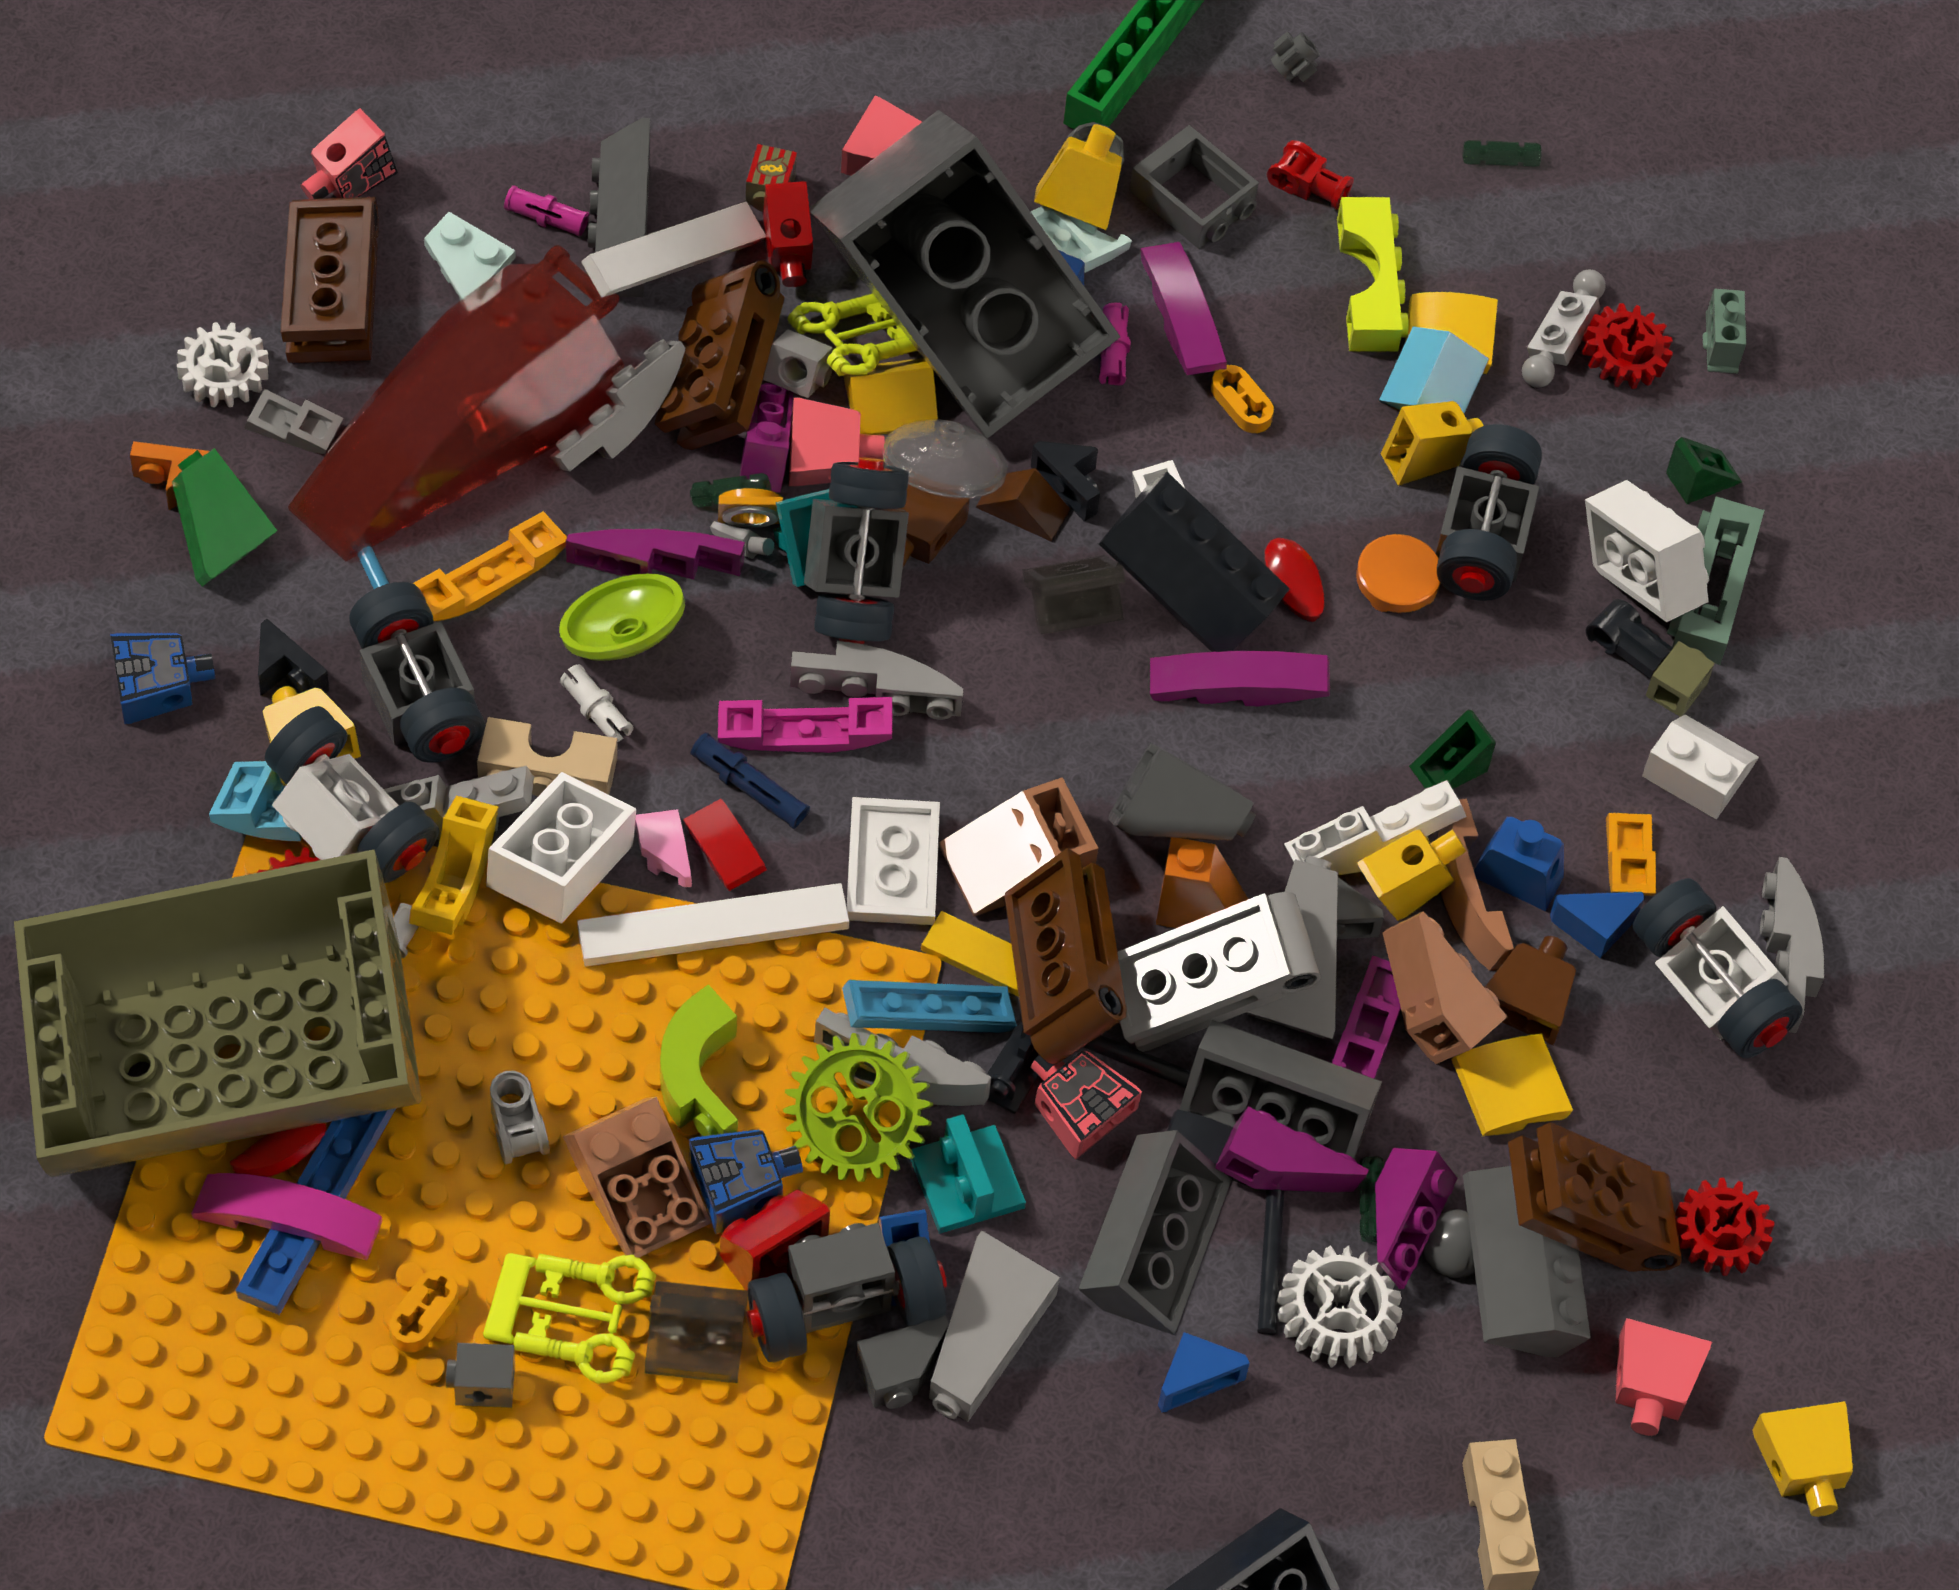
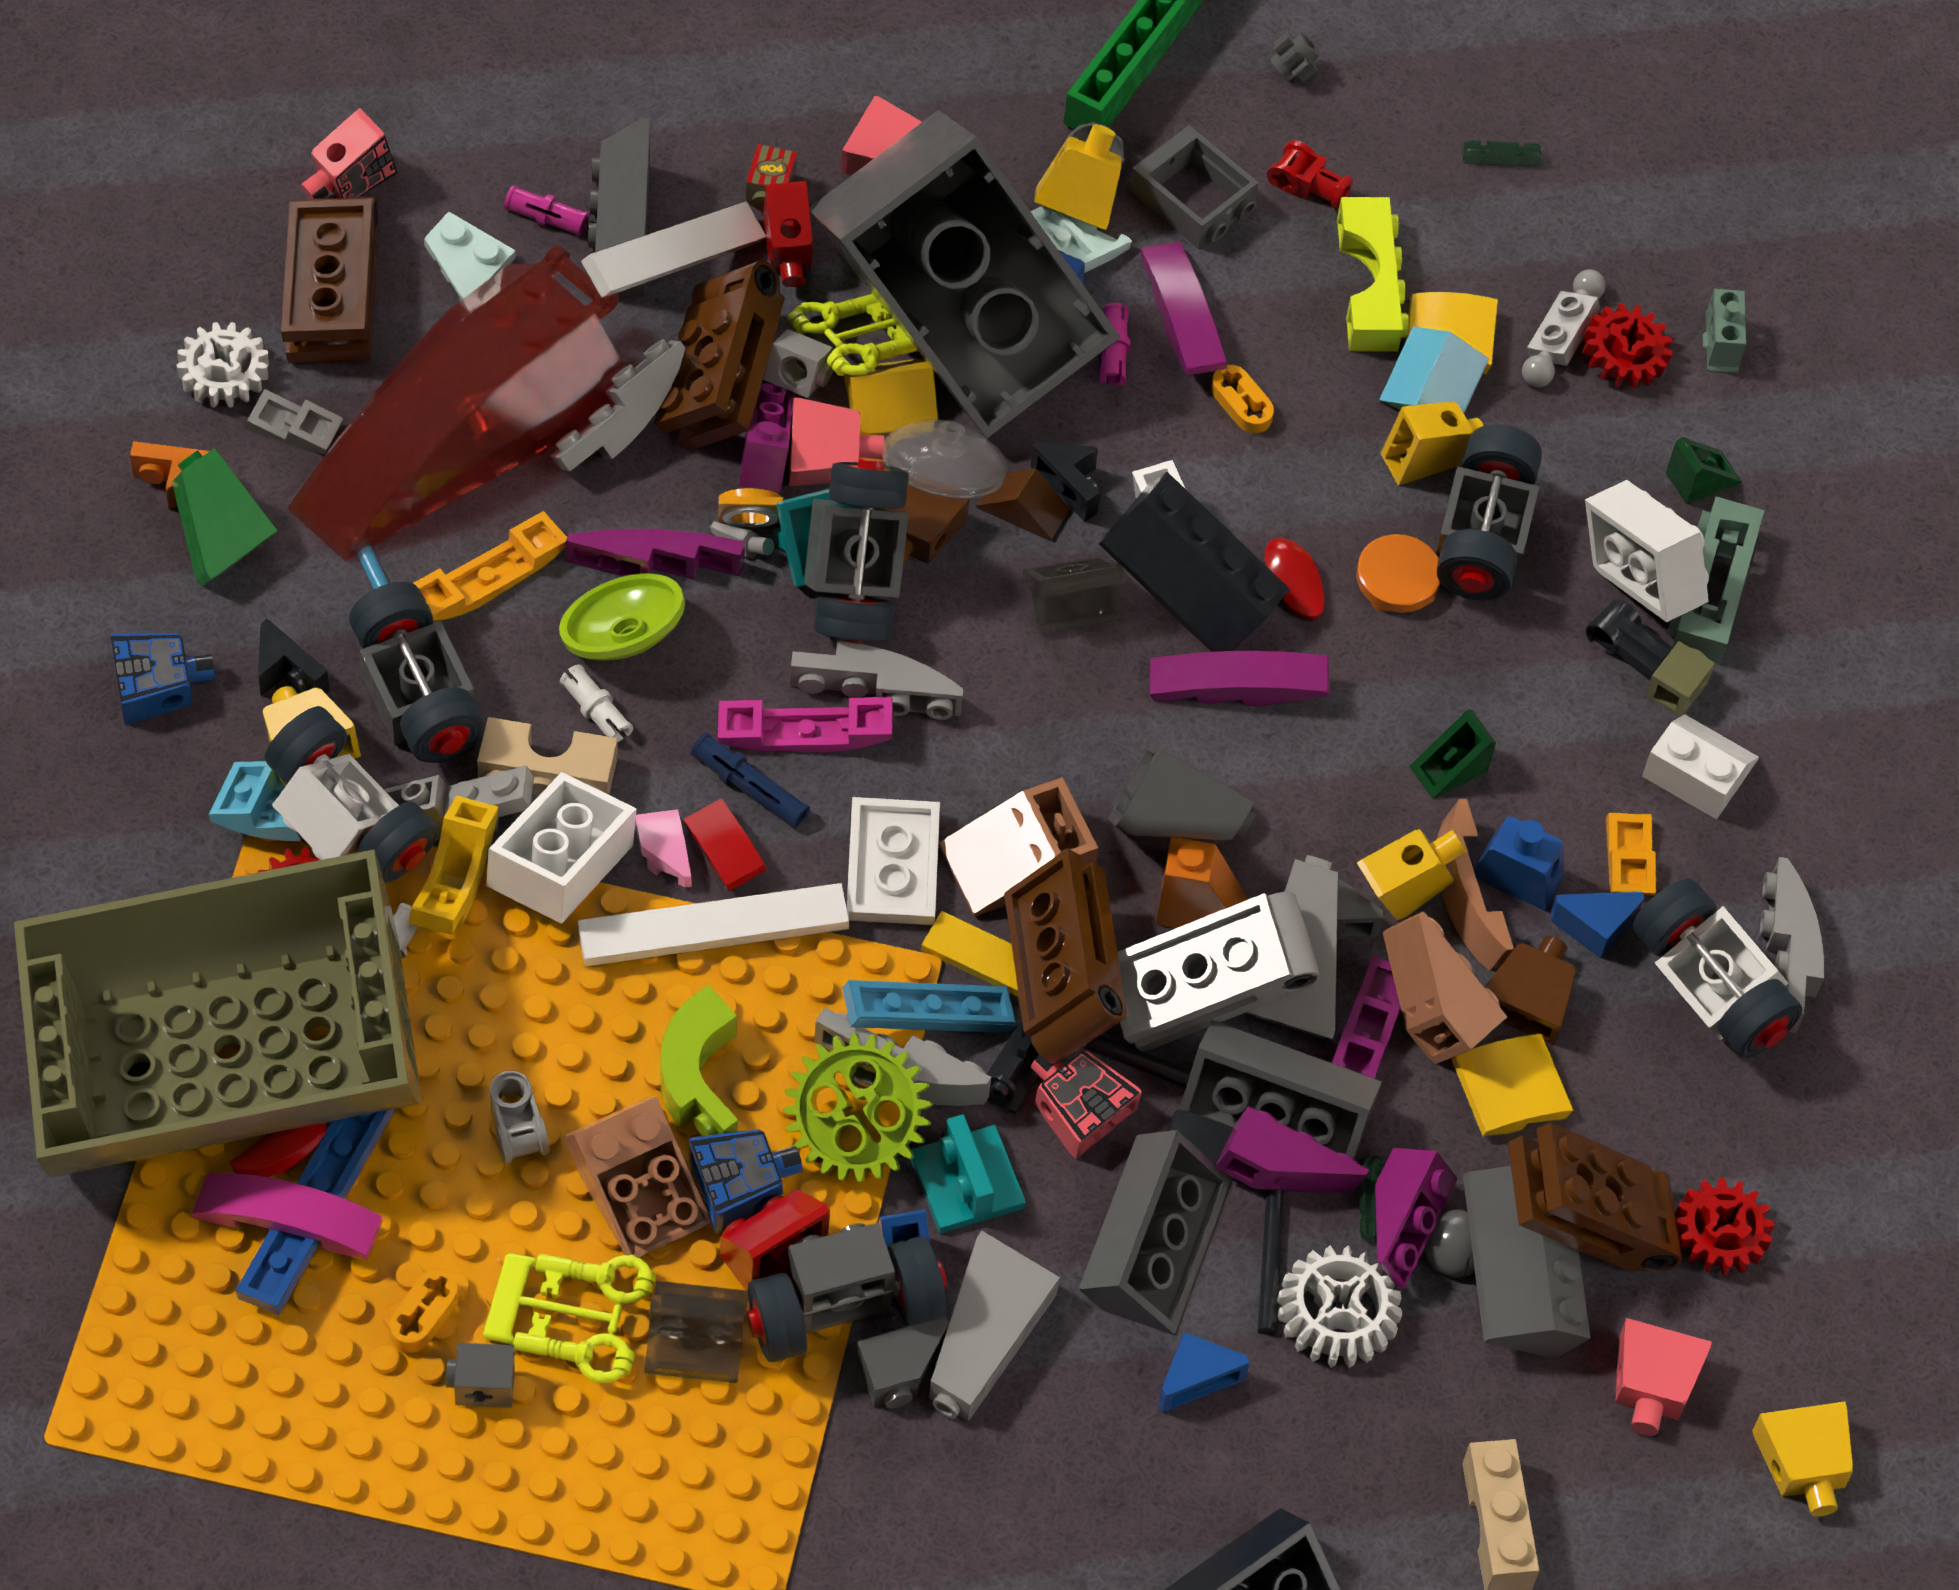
clear green axle [690,473,772,507] -> none
white slope [1284,780,1466,875] -> none

